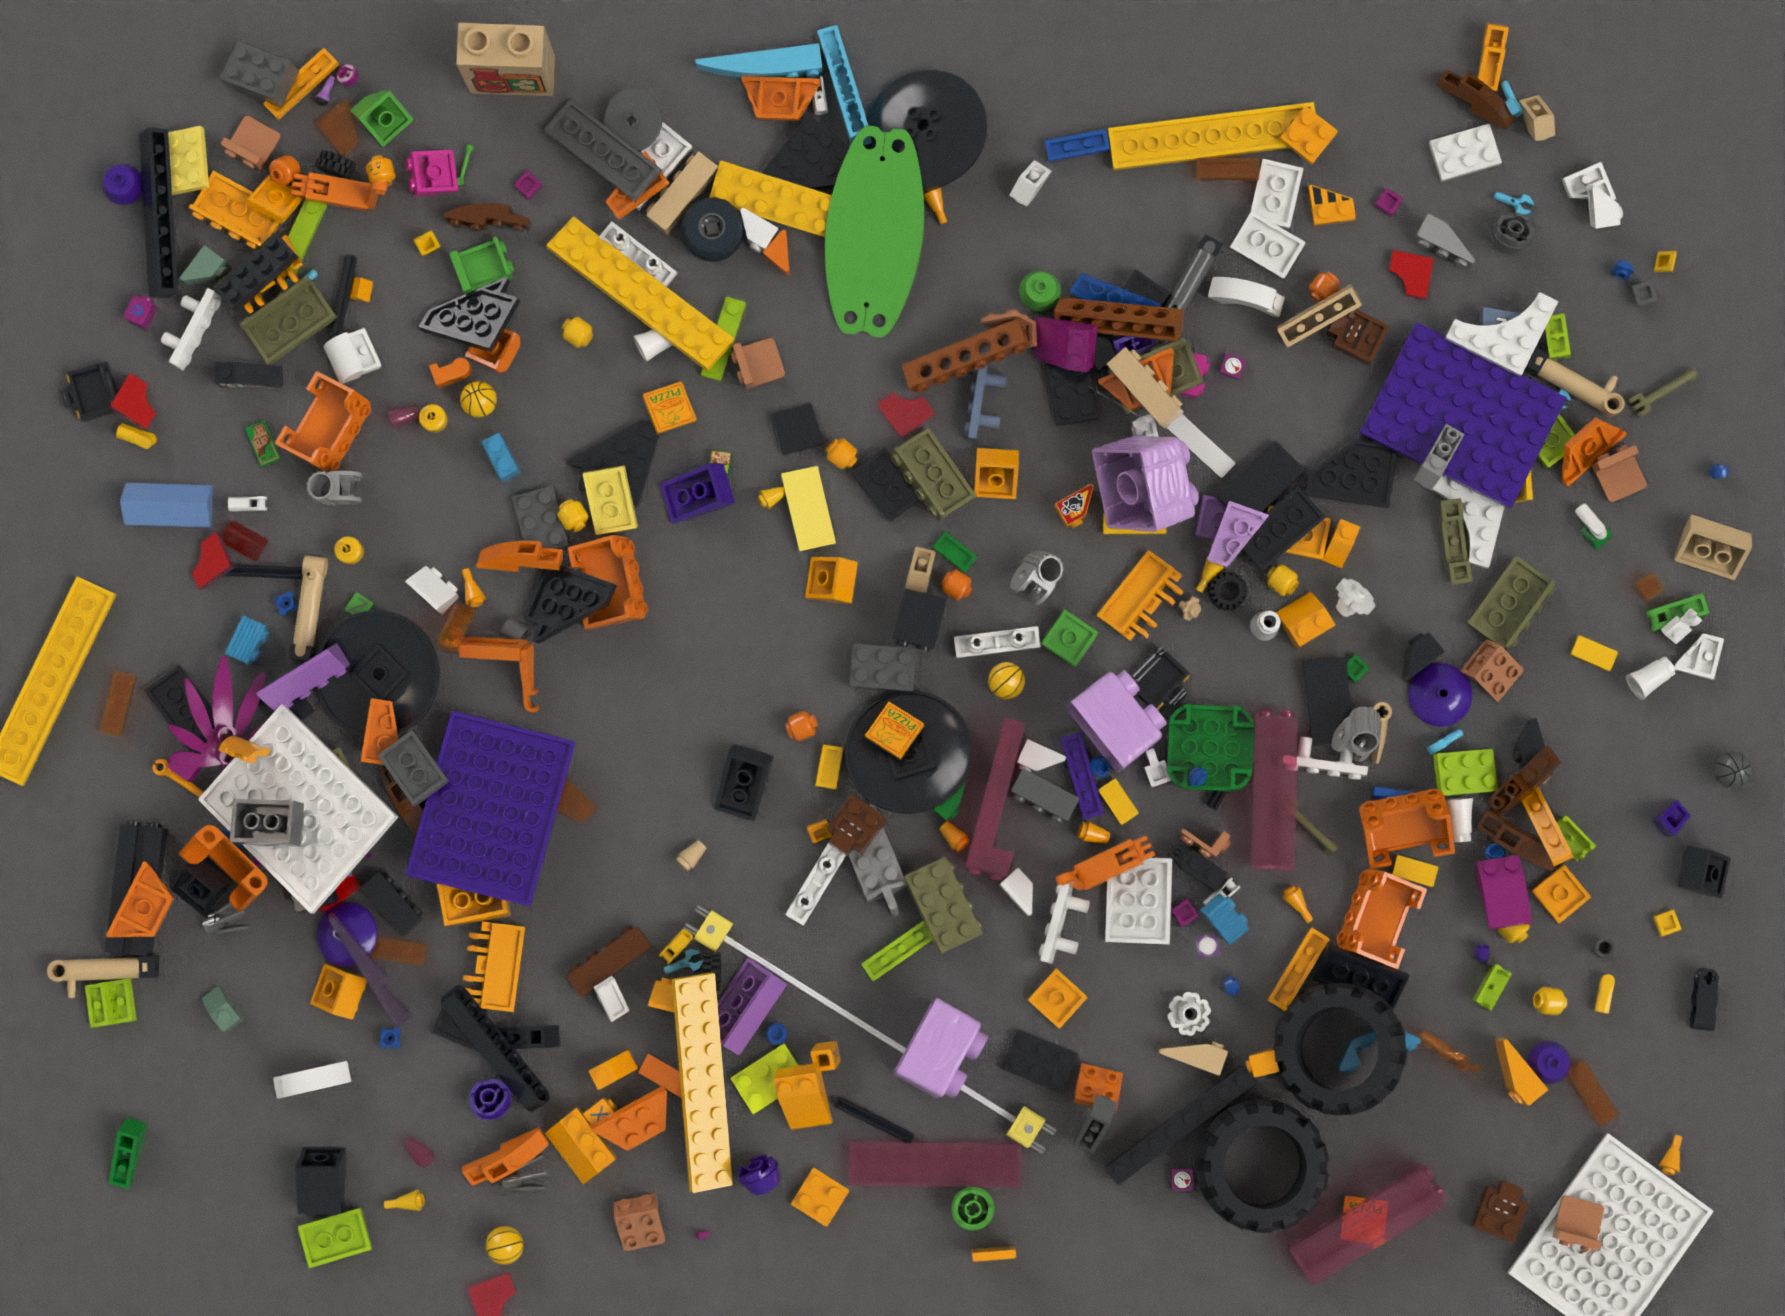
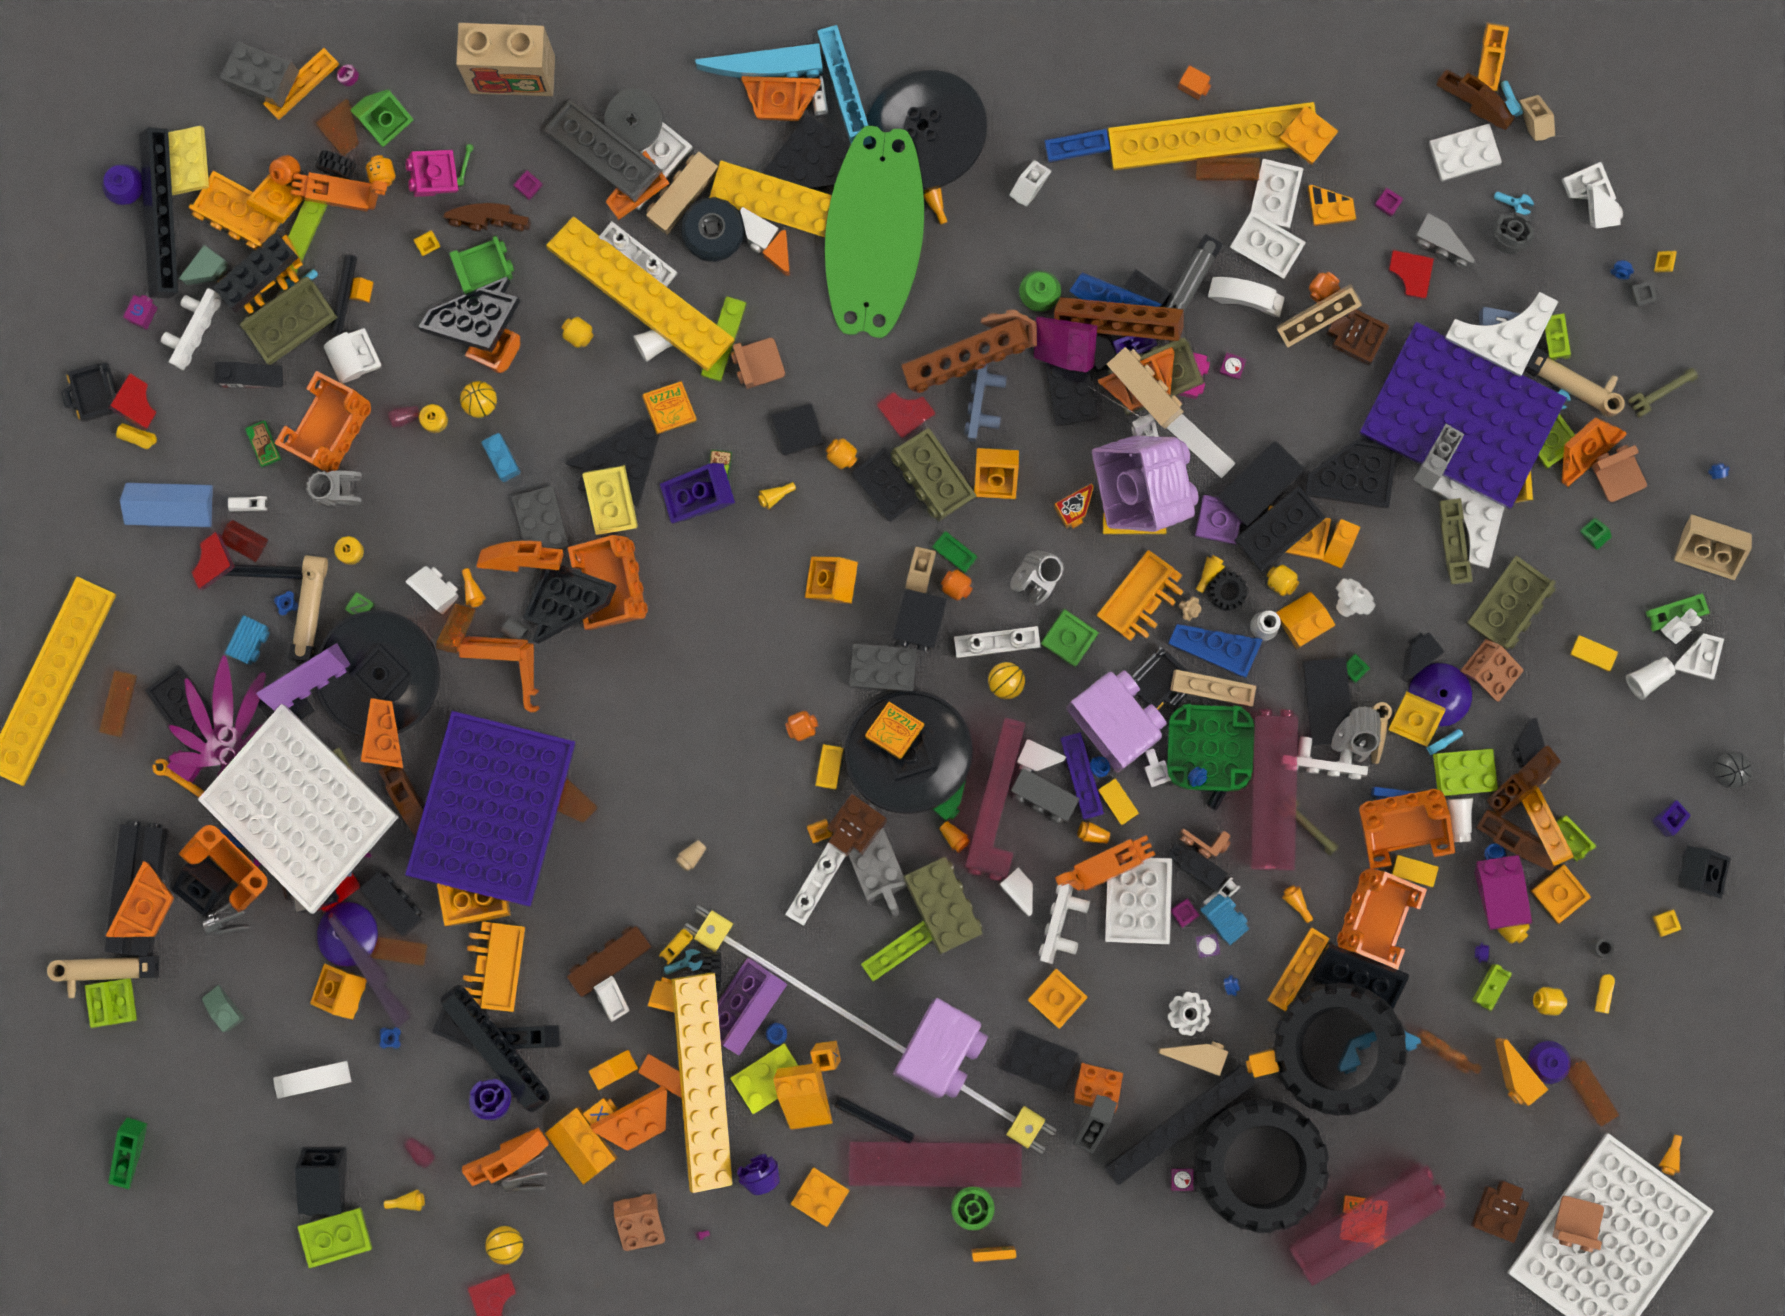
light orange slope [219,736,270,763] -> none
nougat bracket [220,116,281,171] -> none
dark grey brick [230,799,304,847] -> none
medium lavender piece [315,75,335,106] -> none
dark grey plate [378,730,450,807] -> none
orange leg [429,358,472,388] -> none
yellow head [557,499,588,532] -> none
black slope [714,744,774,821] -> none
light yellow piece [781,466,836,552] -> none
lavender wing [1207,501,1269,568] -> none
white bar [1575,503,1607,540] -> none
clear orange plate [1634,572,1665,602] -> none
black piece [1689,968,1719,1031] -> none
none -> blue wing [1168,624,1263,678]
none -> tan plate [1170,670,1256,707]
none -> orange brick [1177,65,1212,100]
none -> yellow plate [1388,691,1446,747]

